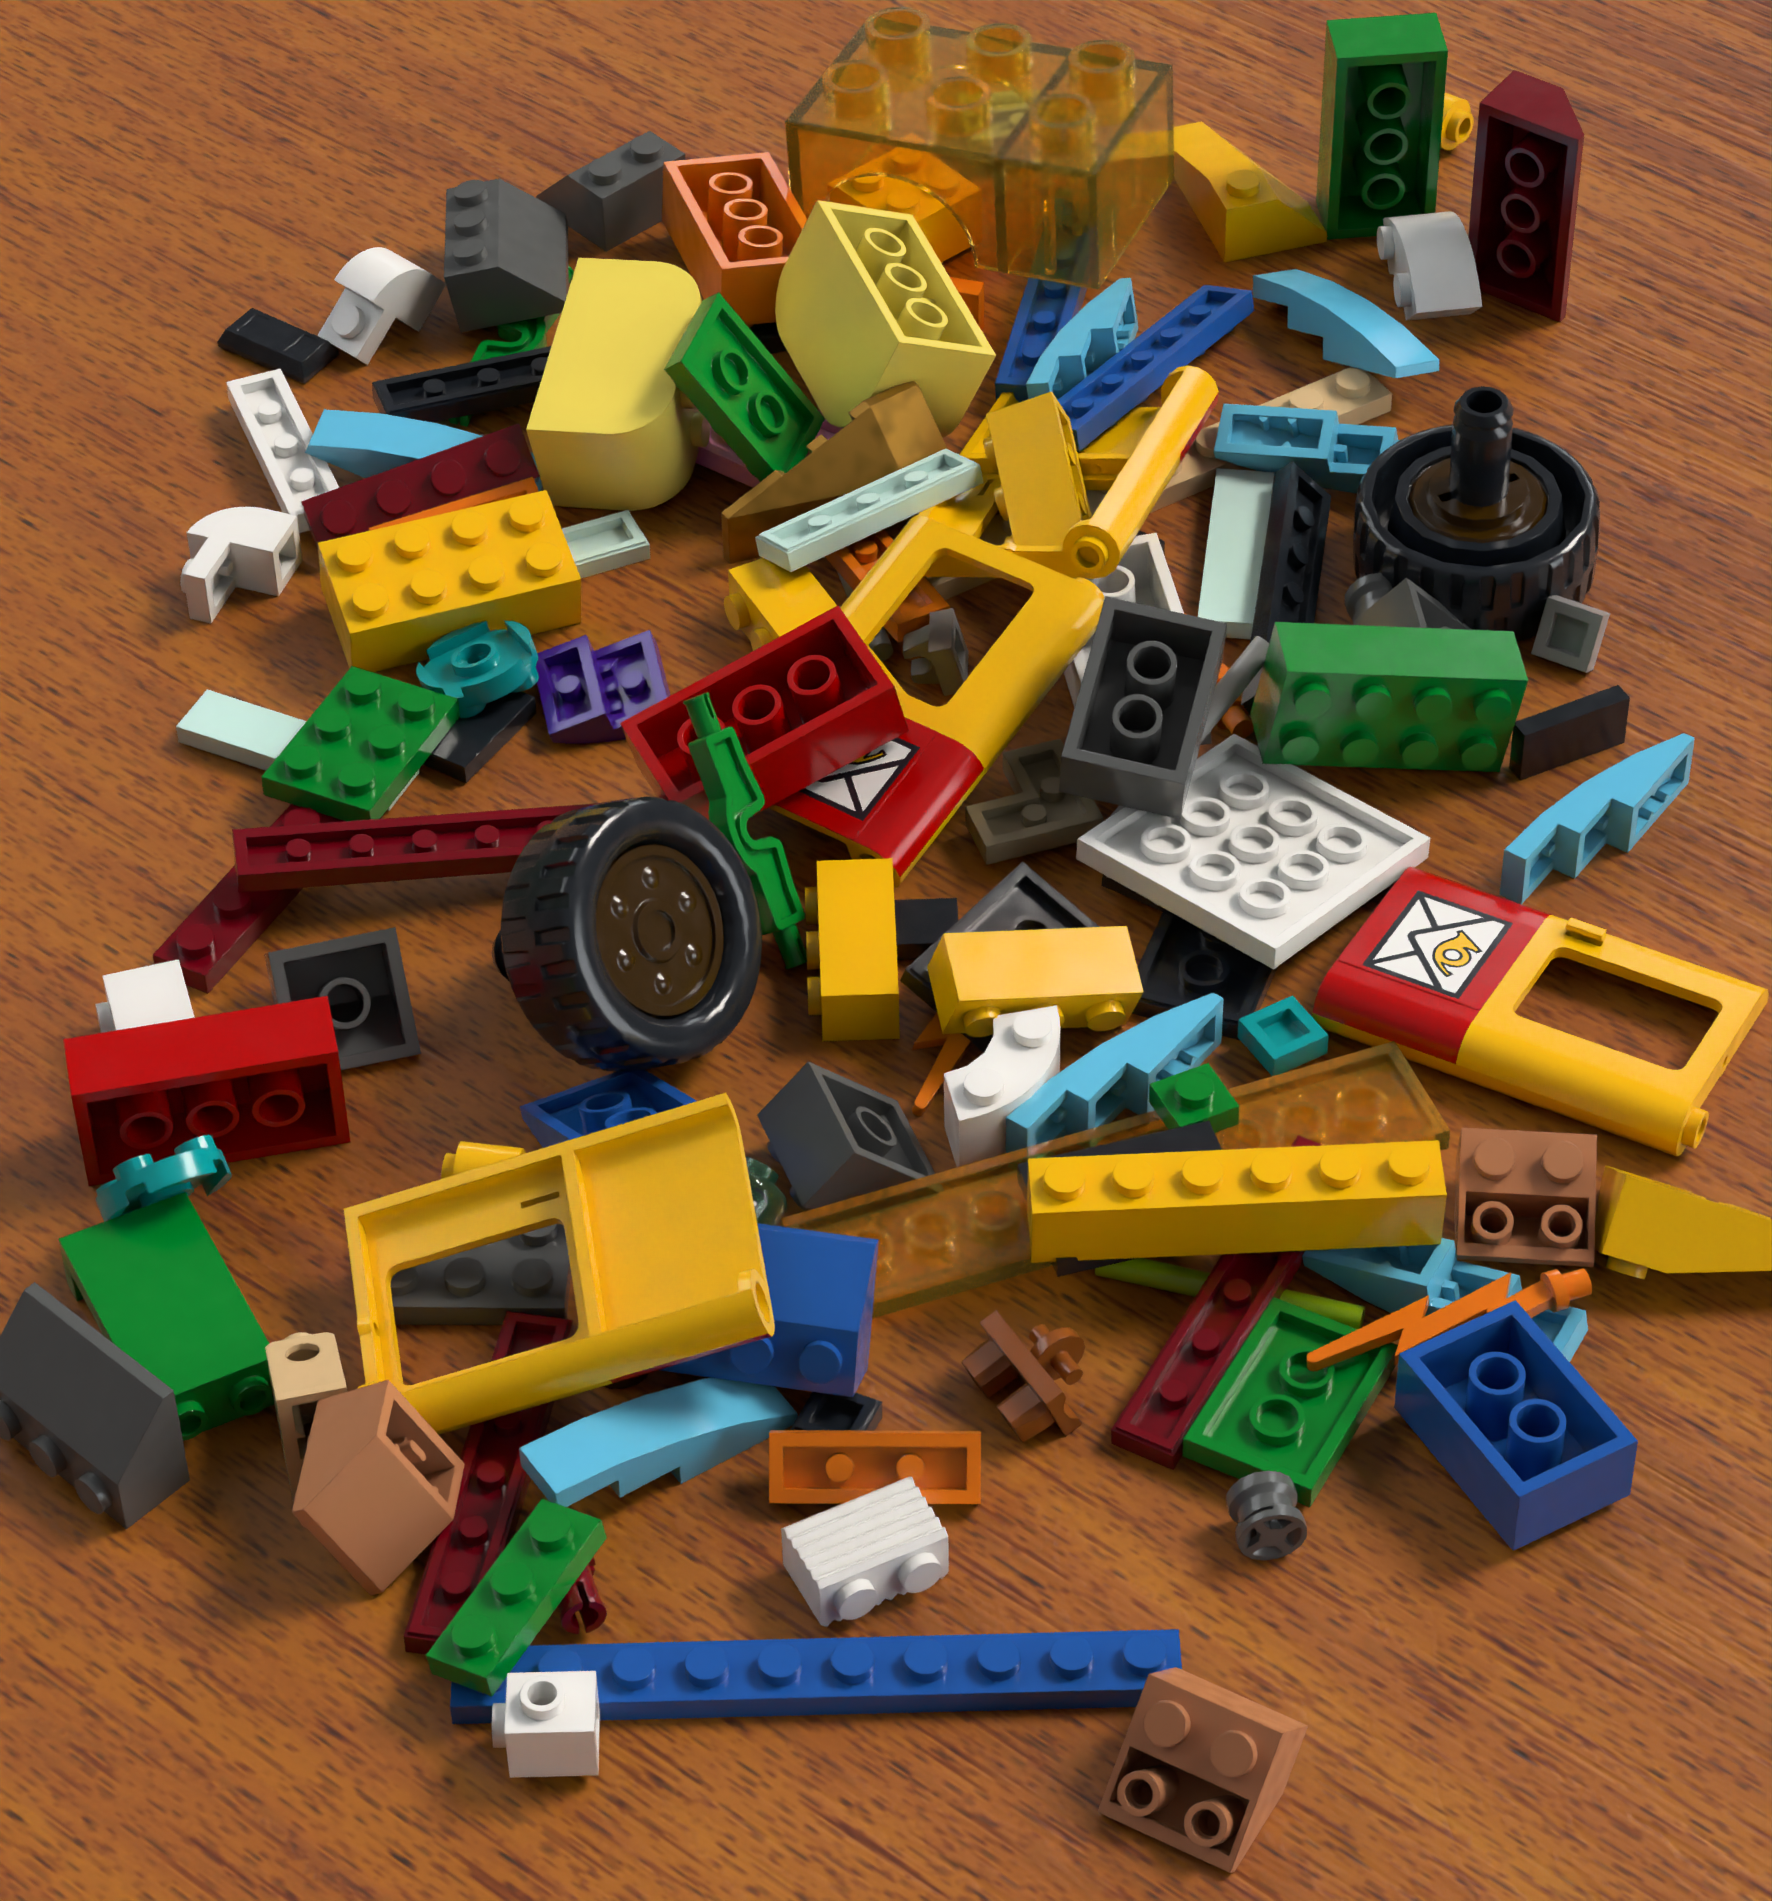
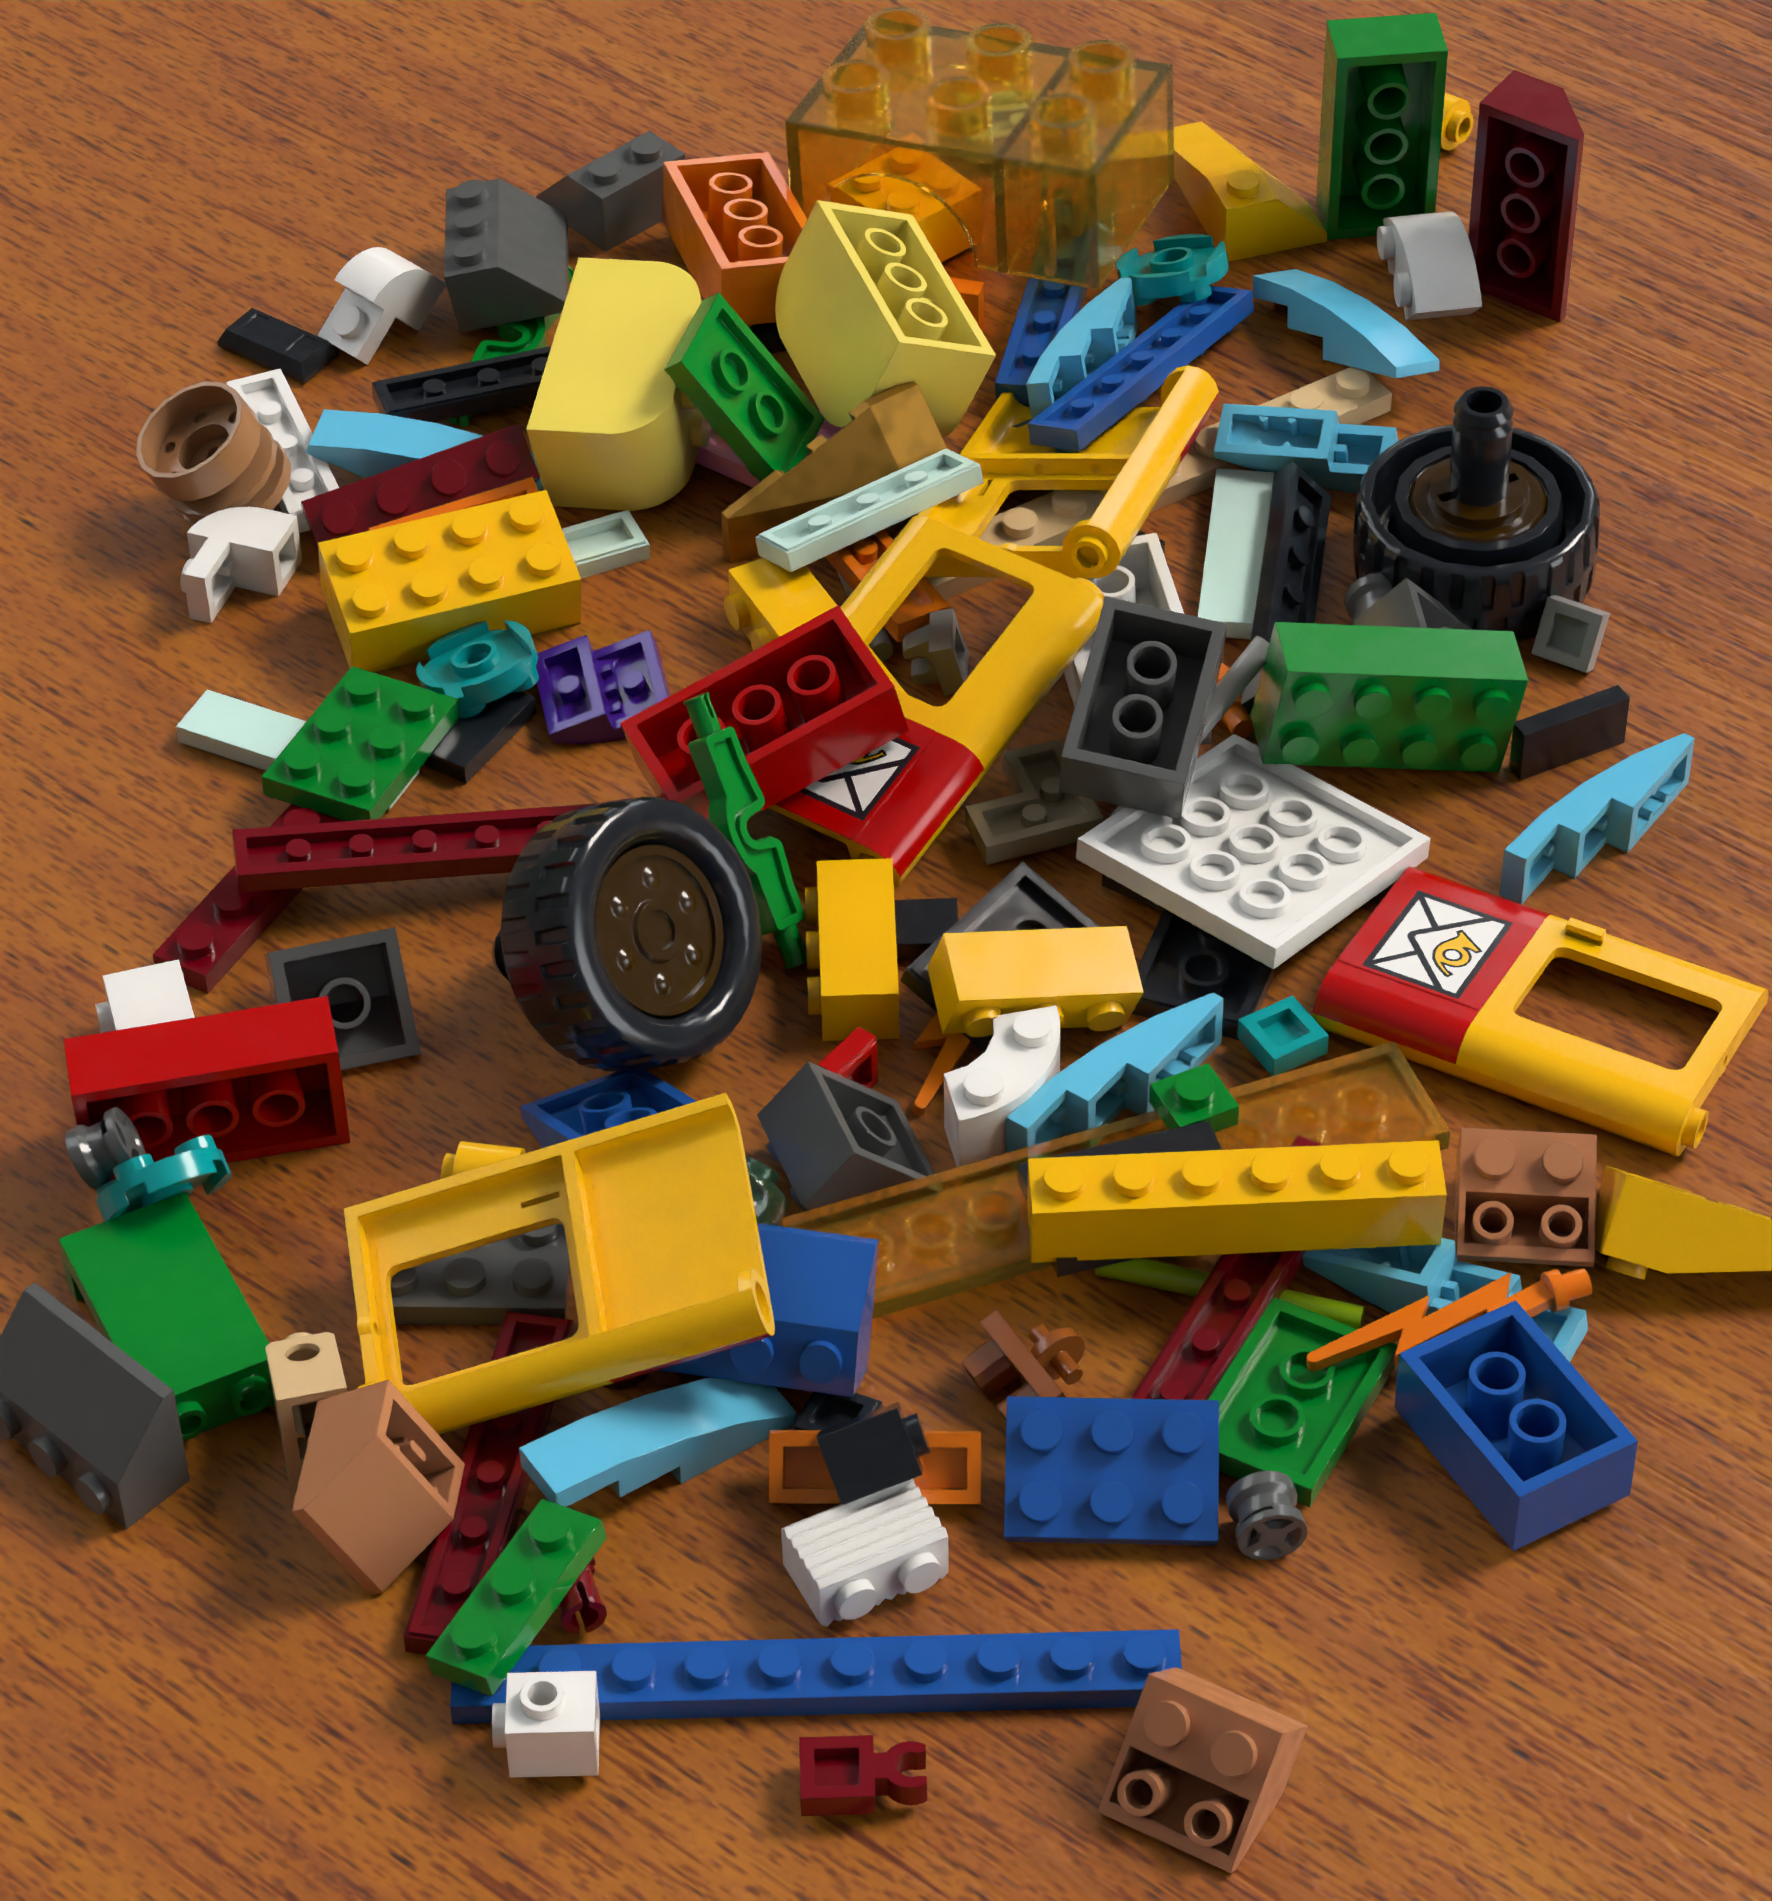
yellow brick [983,391,1092,546] -> none
none -> dark grey wheel [65,1107,146,1190]
none -> medium nougat wheel [136,381,291,527]
none -> dark red plate [799,1735,927,1816]
none -> black brick [817,1402,931,1505]
none -> red tile [818,1026,878,1089]
none -> blue plate [1004,1396,1219,1546]
none -> teal plate [1116,234,1229,306]

